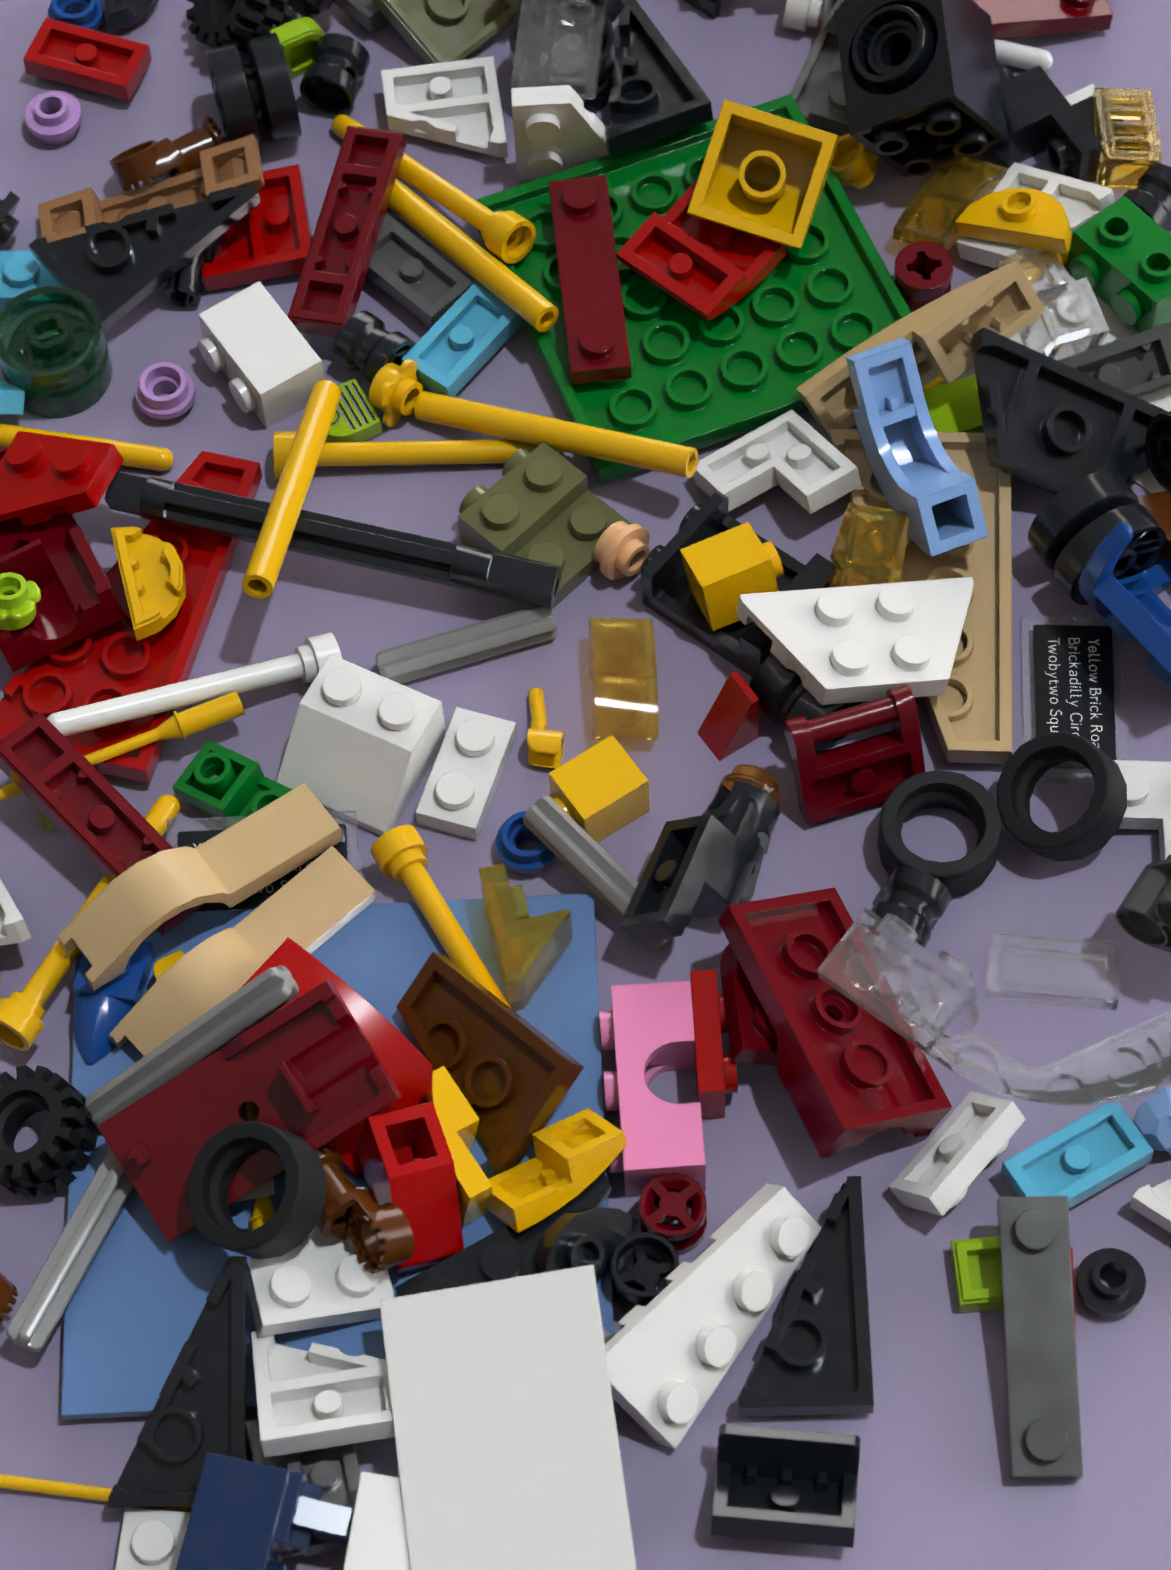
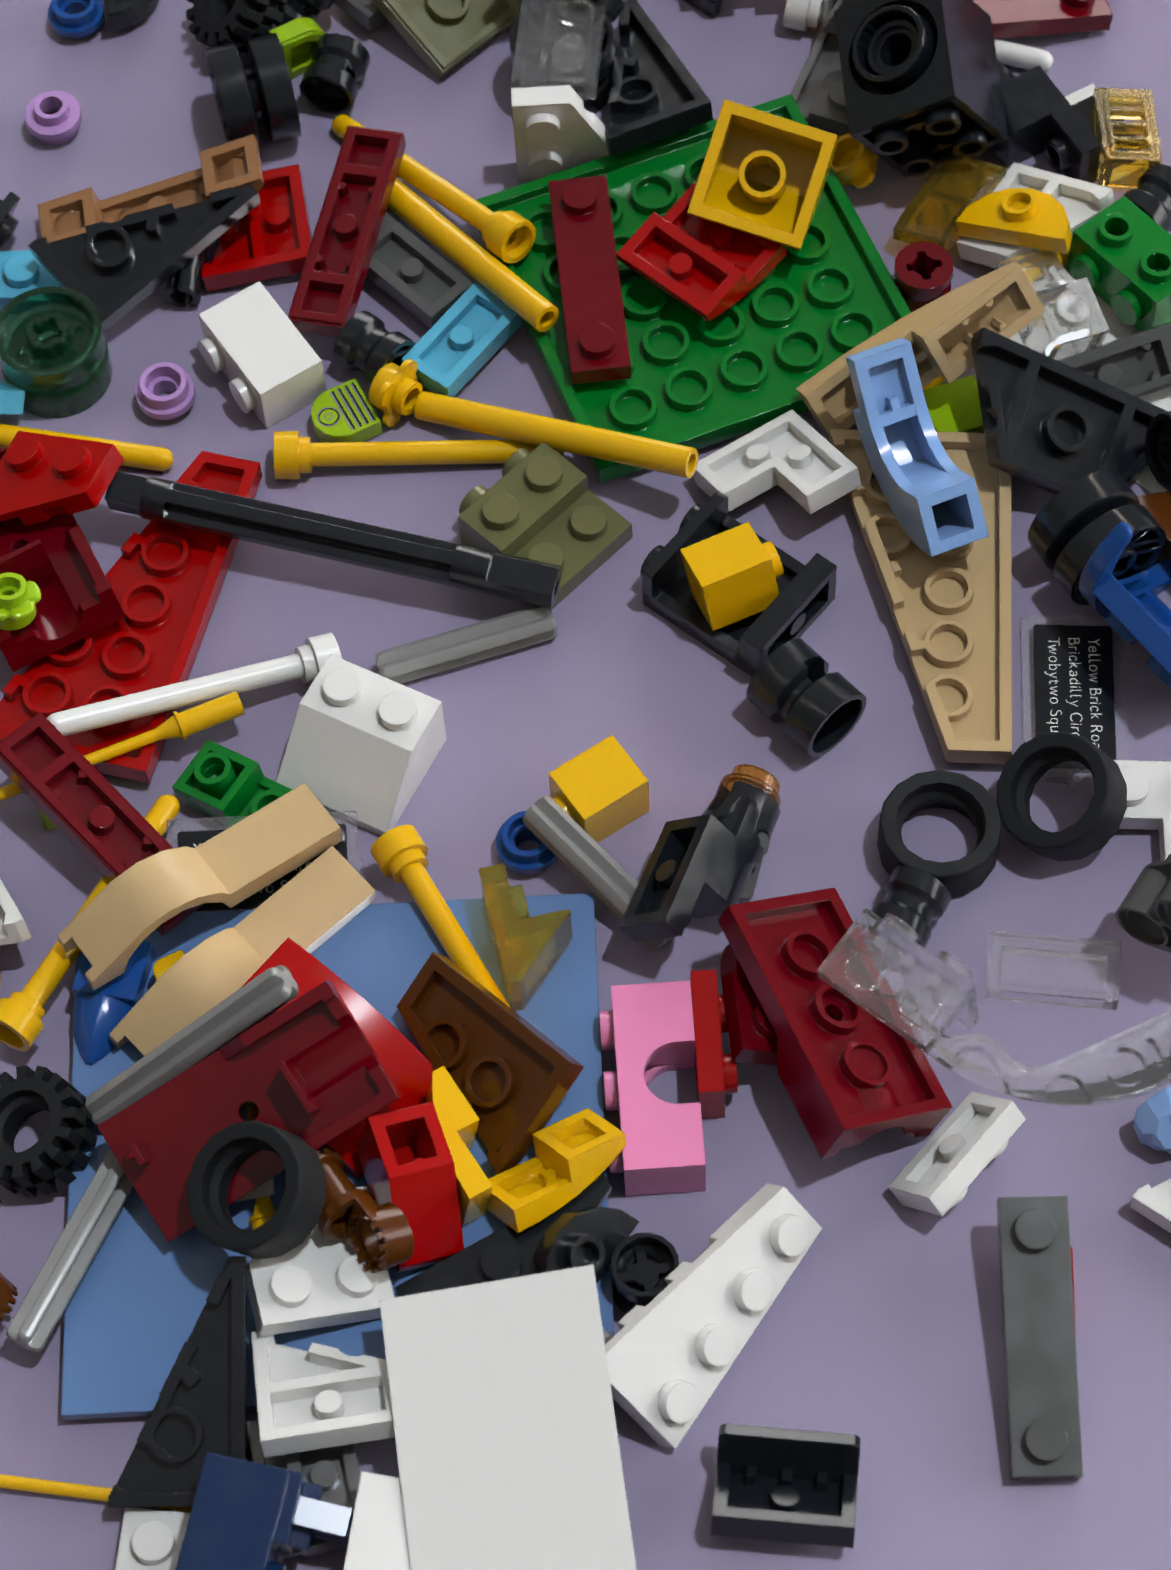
red plate [23,18,152,102] -> none
reddish brown connector [109,116,227,192] -> none
yellow plate [110,526,186,641] -> none
yellow piece [242,380,342,599] -> none
white wing [381,56,508,158] -> none
white plate [415,707,517,841] -> none
yellow hand [527,688,565,769] -> none
clear yellow slope [589,618,659,741] -> none
light nougat plate [593,521,650,581] -> none
dark red wheel [639,1172,707,1255] -> none
red piece [697,670,759,761] -> none
white wing [736,577,974,705] -> none
black wing [738,1176,874,1417] -> none
dark red plate [783,684,926,825] -> none
clear yellow slope [830,502,909,587] -> none
lime tile [950,1236,1002,1313] -> none
medium azure plate [1001,1098,1154,1209] -> none
black plate [1076,1248,1146,1317] -> none

